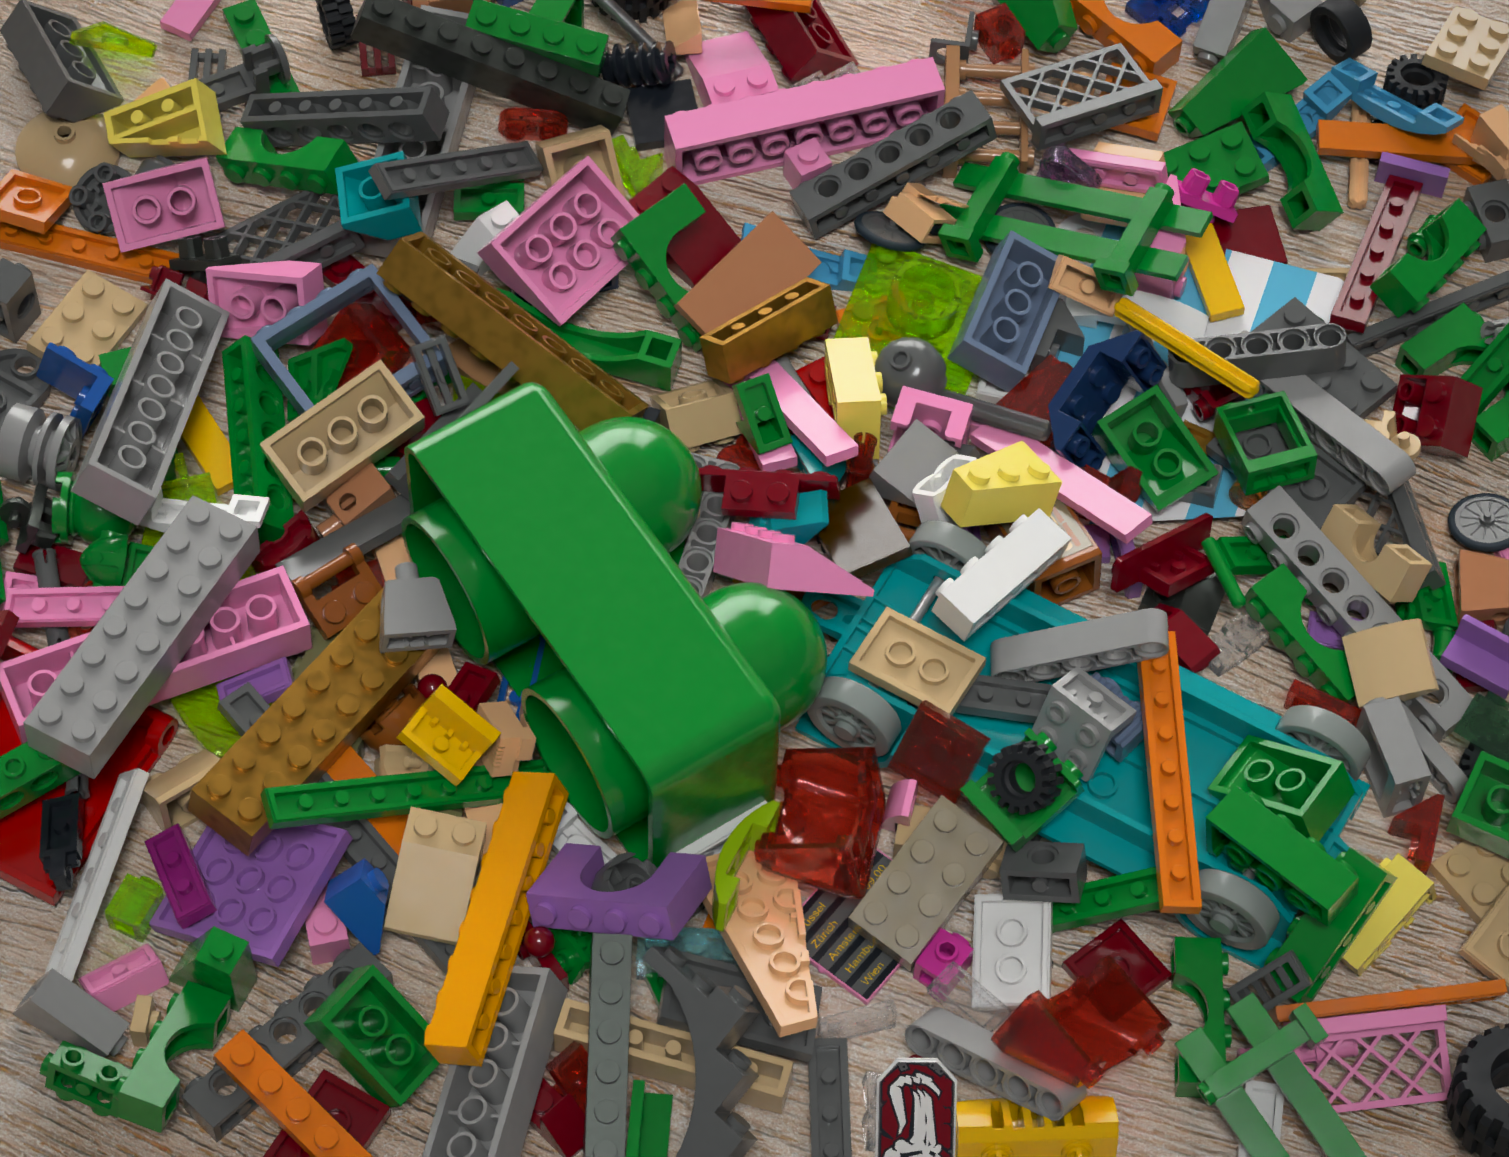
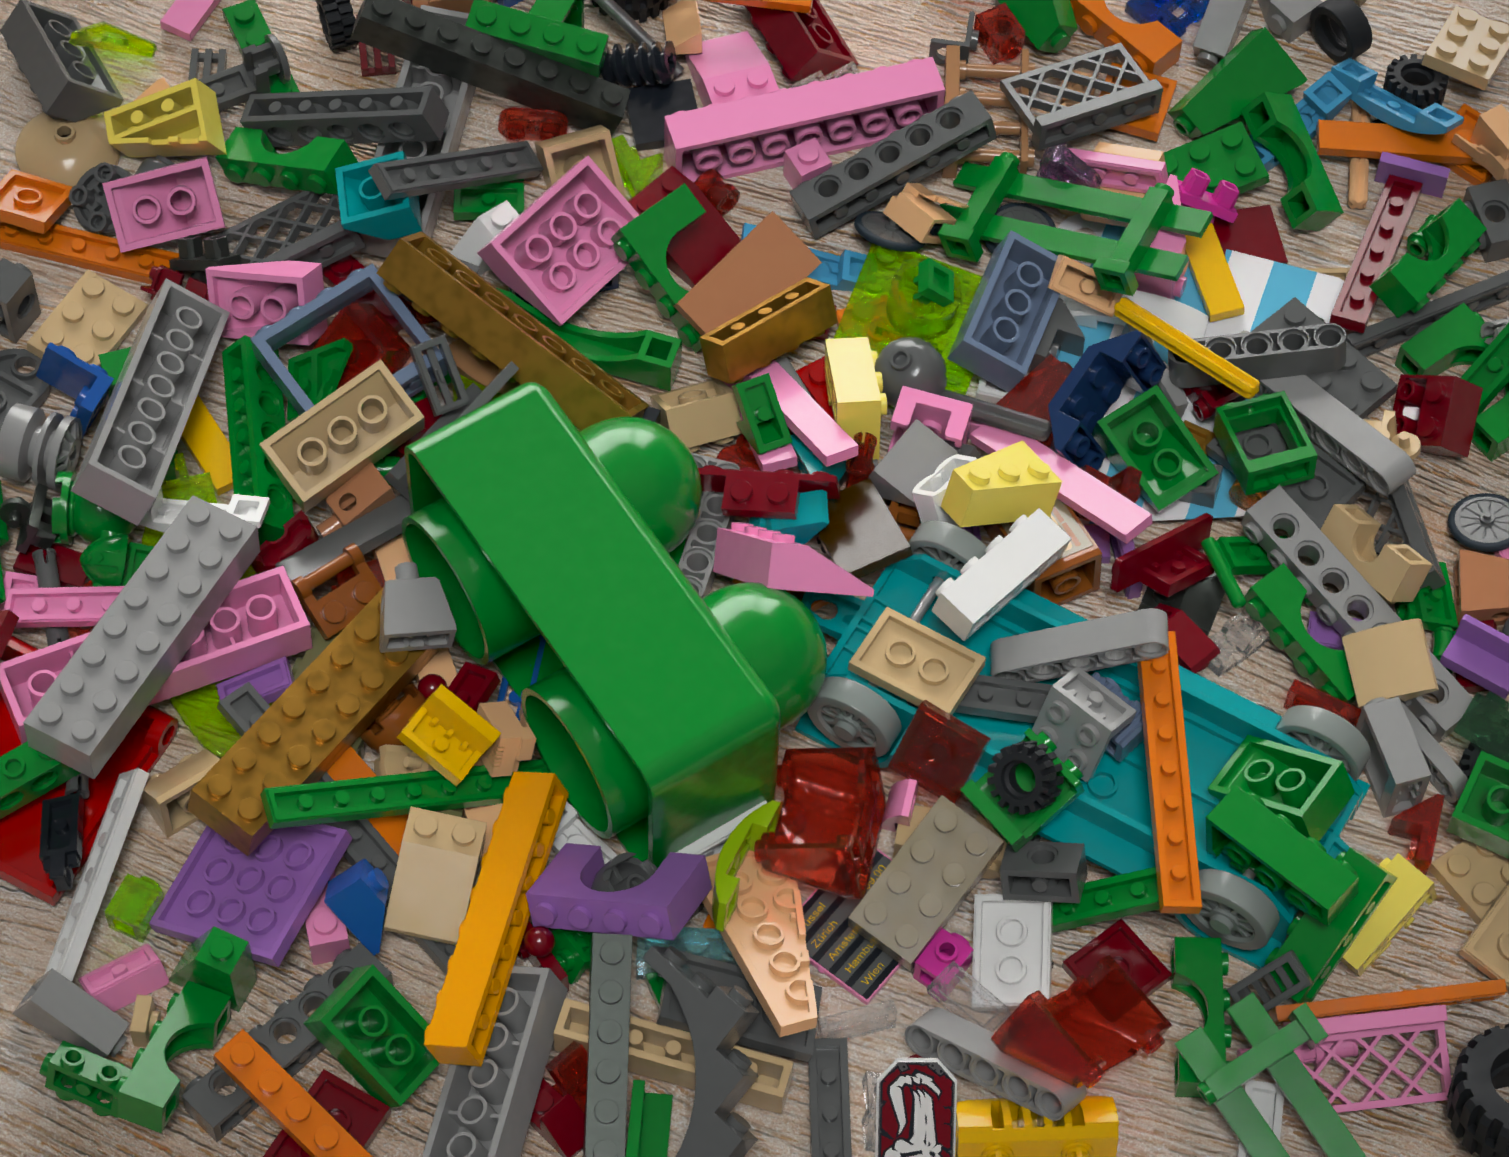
magenta tile [144,823,217,929] -> none
none -> clear red wheel [694,168,740,216]
none -> green tile [913,258,954,308]

